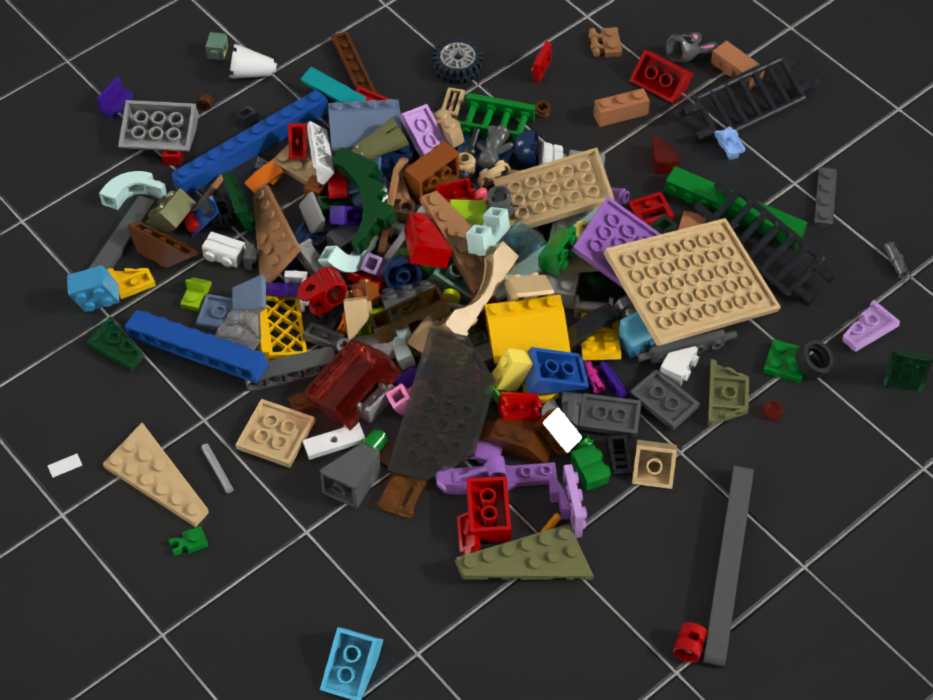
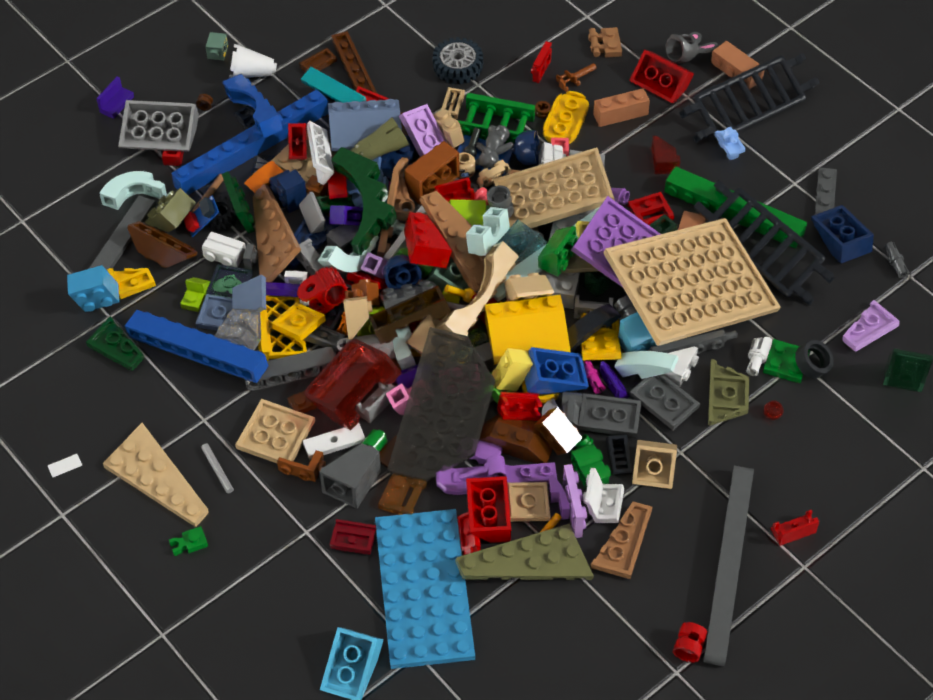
none -> tile [206,264,253,298]
none -> blue arch [222,74,283,138]
none -> dark blue brick [270,169,307,213]
none -> yellow plate [271,302,326,342]
none -> dark orange bracket [277,450,326,482]
none -> reddish brown tile [299,48,337,73]
none -> dark red plate [330,519,376,555]
none -> dark azure plate [375,509,475,669]
none -> yellow bar [444,285,476,303]
none -> tan plate [507,482,551,522]
none -> yellow tile [543,91,589,144]
none -> coral plate [551,138,569,156]
none -> dark orange piece [556,63,597,92]
none -> white bracket [583,468,624,523]
none -> medium nougat wing [591,502,652,579]
none -> light aqua slope [614,351,679,379]
none -> white arm [746,337,772,376]
none -> red hinge [770,510,819,546]
none -> dark blue slope [811,205,874,263]

